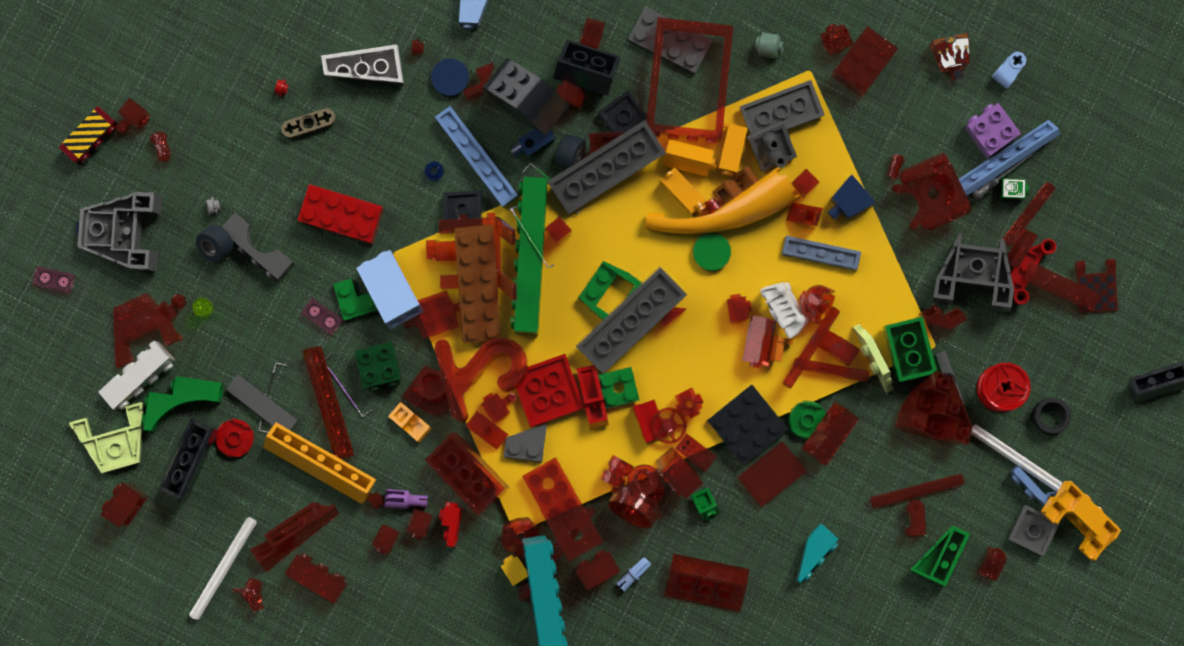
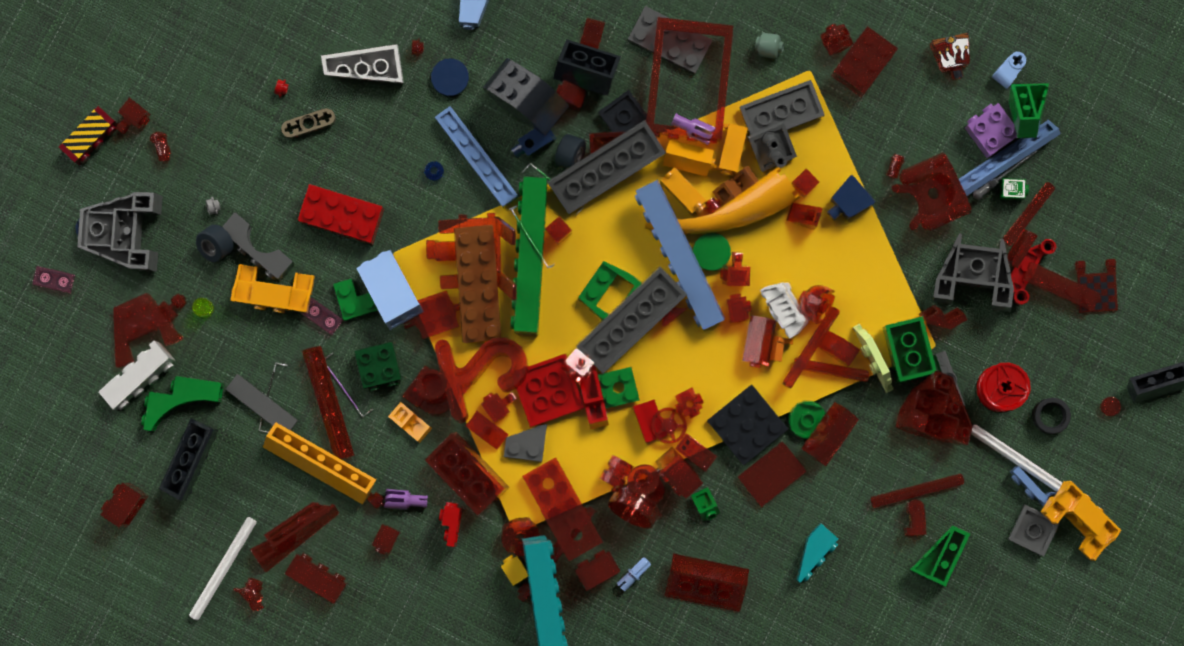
yellowish green wing [69,402,144,473] -> none
red tile [215,419,254,458] -> none
clear red brick [407,509,434,540] -> none
black plate [443,190,482,231] -> none
clear red slope [463,62,495,100] -> none
sand blue tile [782,236,861,271] -> none
clear red bracket [979,547,1006,581] -> none
none -> light orange bracket [230,264,315,313]
none -> clear red brick [561,348,594,383]
none -> medium blue brick [635,180,725,330]
none -> medium lavender arm [671,113,716,145]
none -> clear red brick [720,252,750,286]
none -> green wedge [1008,83,1049,138]
none -> clear red tile [1100,397,1121,416]

